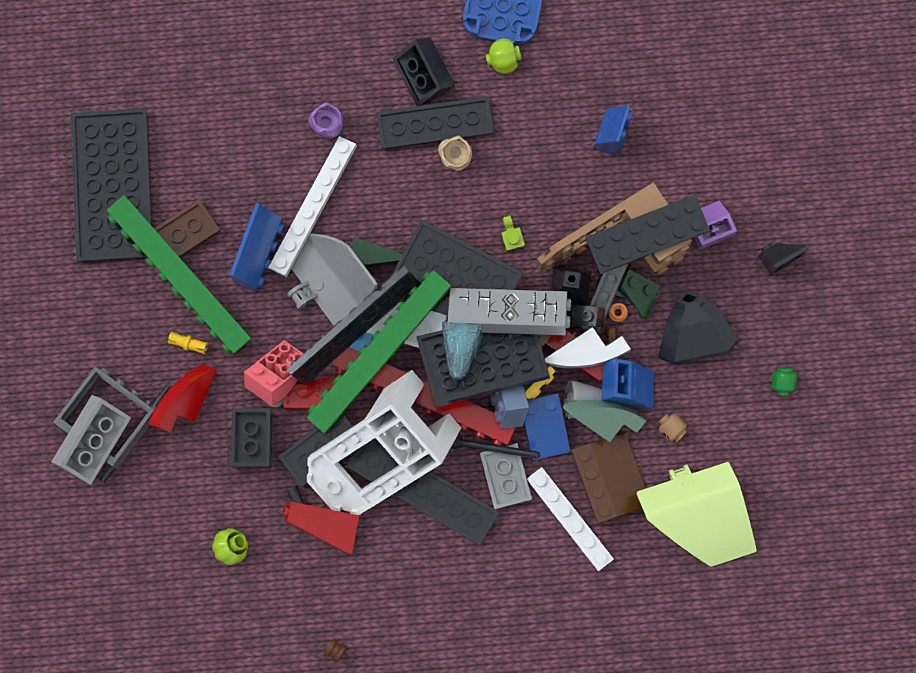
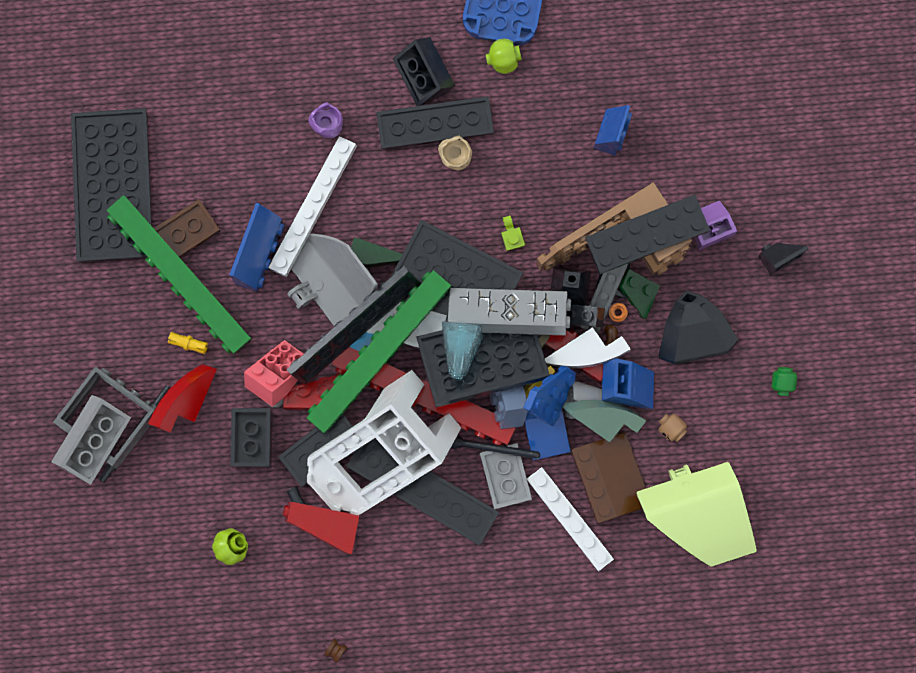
none -> blue plate [523,365,576,427]

